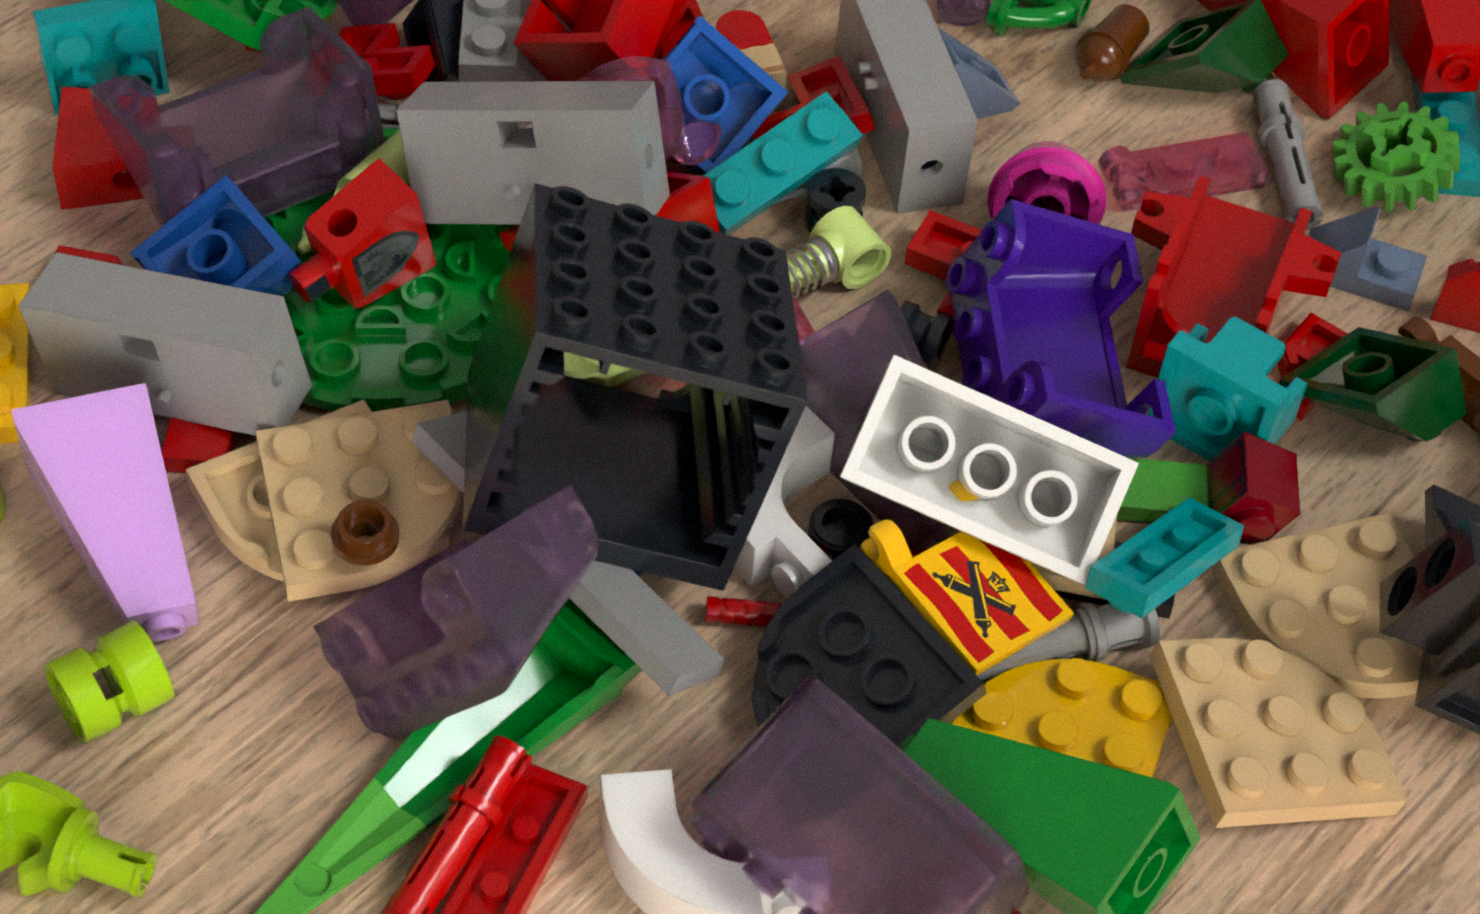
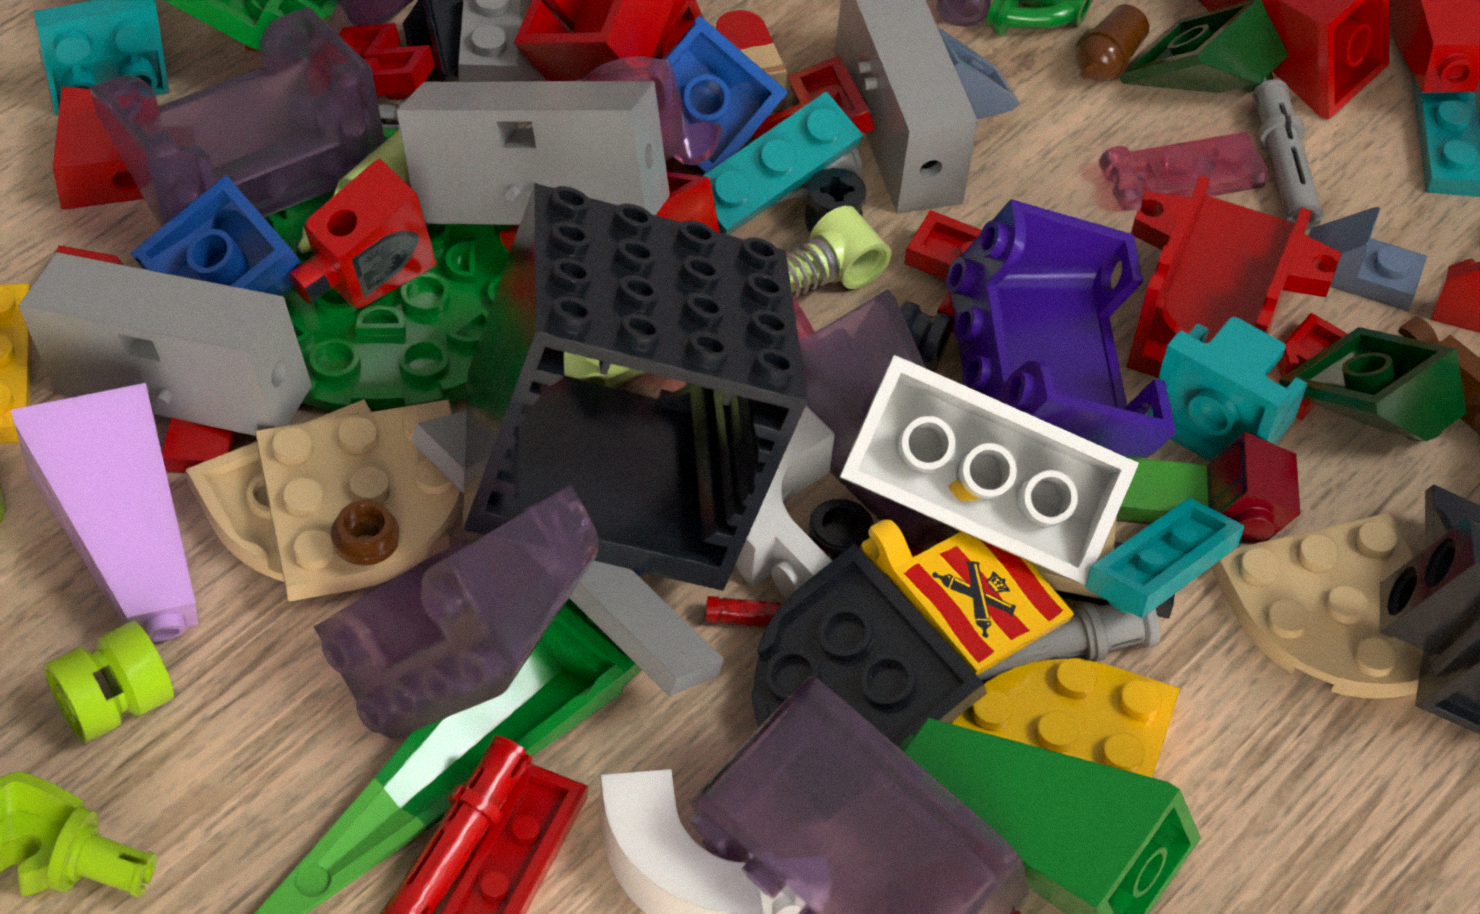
dark pink cone [987,141,1106,224] -> none
tan plate [1149,638,1408,828] -> none
bright green gear [1333,101,1461,212] -> none

